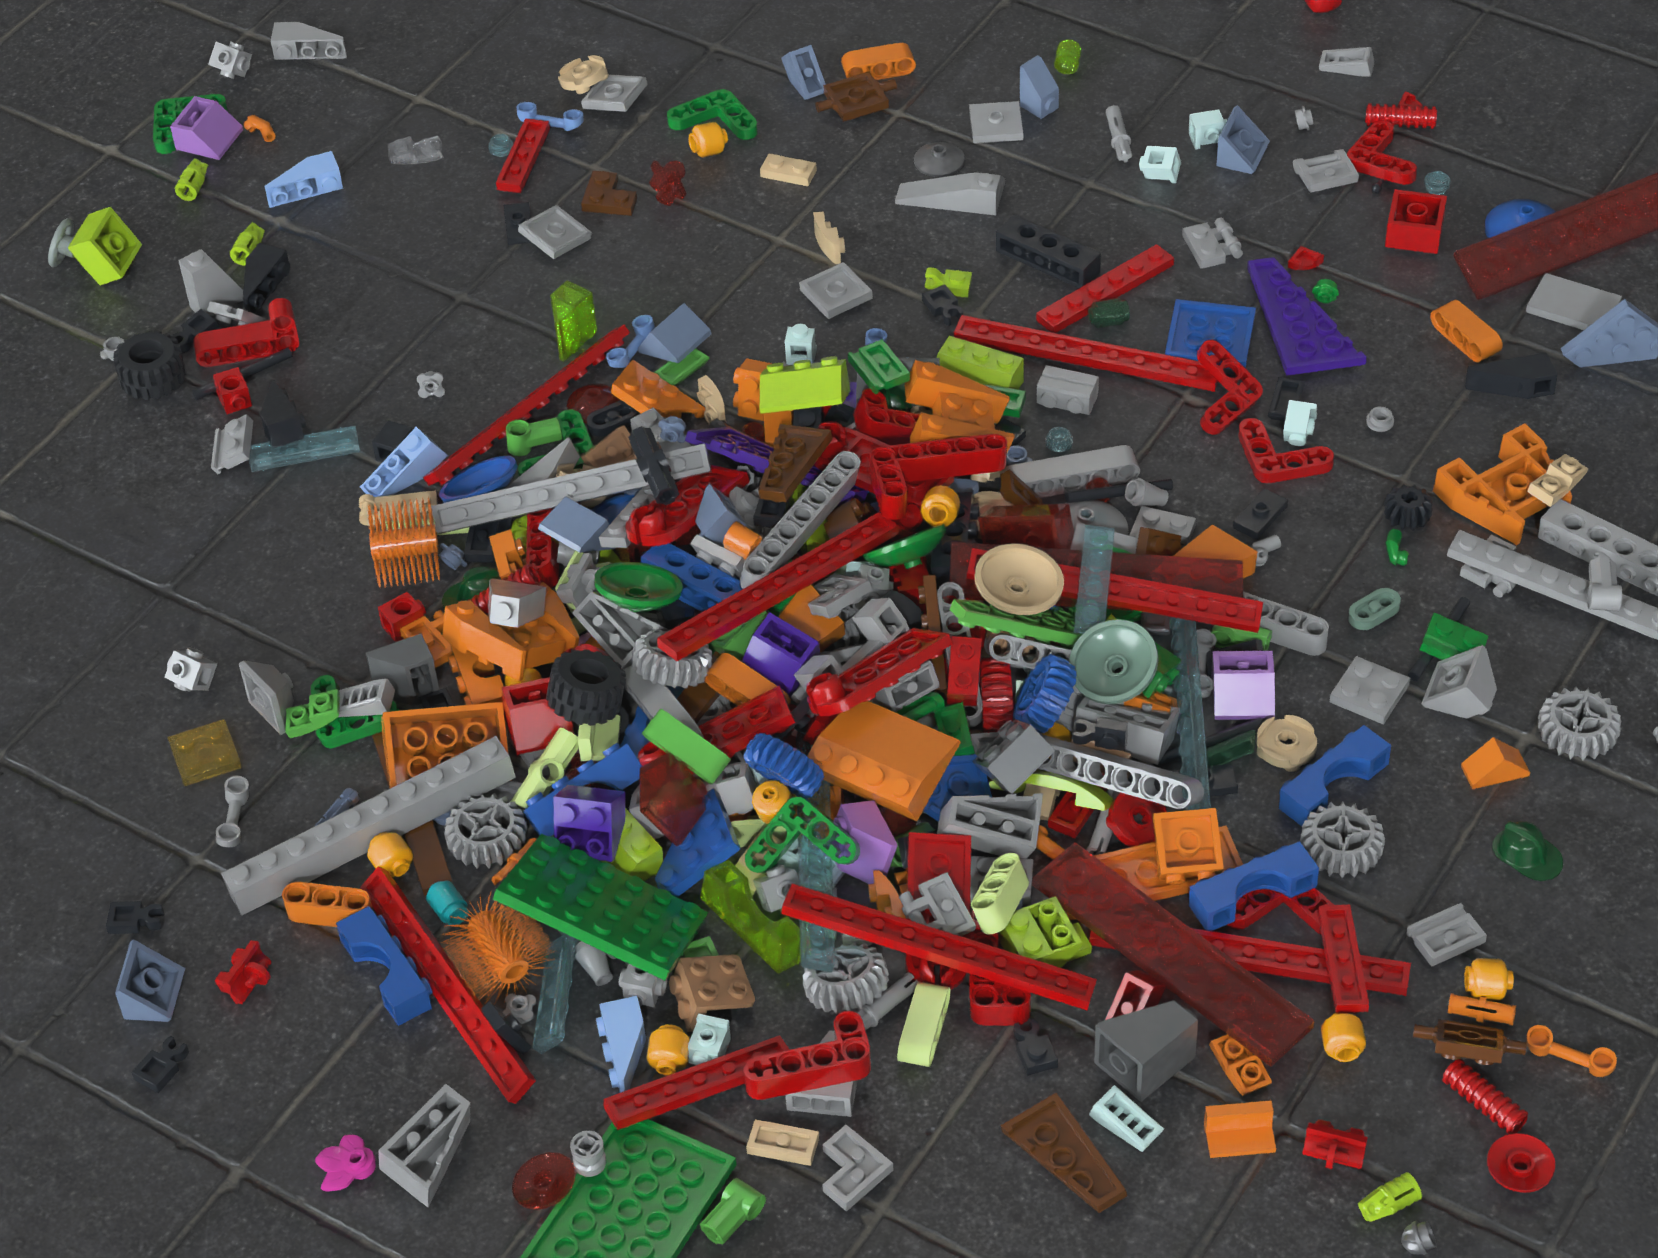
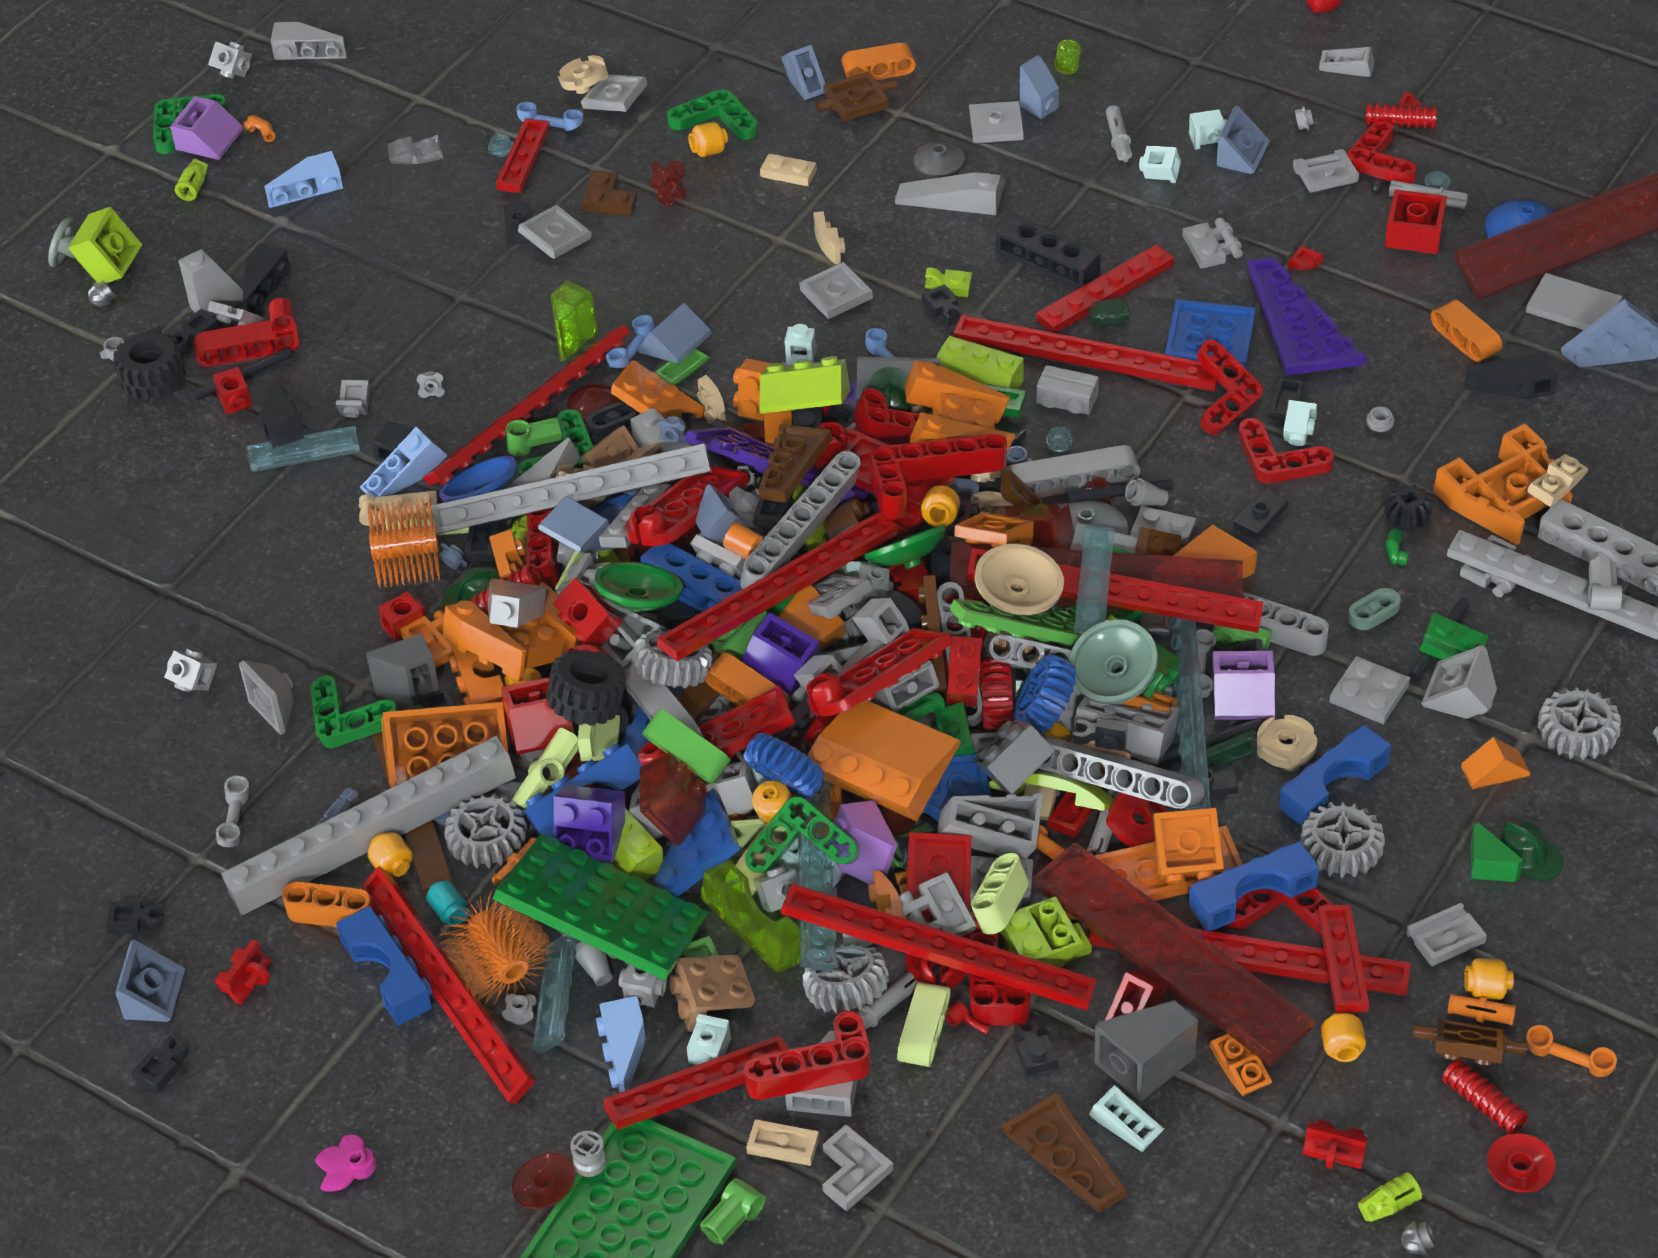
clear yellow plate [167,719,242,786] -> none
light grey plate [211,414,253,474] -> none
lime hinge [230,222,265,266] -> none
bright green slope [285,689,340,738] -> none
light grey slope [338,679,395,717] -> none
light grey wedge [378,1084,470,1208] -> none
black plate [481,1001,532,1055] -> none
black piece [628,426,679,505] -> none
light orange head [646,1024,690,1075] -> none
green plate [848,339,910,394] -> none
orange panel [1204,1101,1276,1158] -> none
light grey arm [1251,535,1281,566] -> none
green plate [1312,279,1339,303] -> none
none -> flat silver plate [88,280,116,307]
none -> light grey bracket [336,380,370,418]
none -> red brick [552,577,624,647]
none -> red hand [945,1003,990,1035]
none -> orange plate [955,512,1034,548]
none -> light grey axle [1389,180,1468,209]
none -> green slope [1470,822,1523,882]

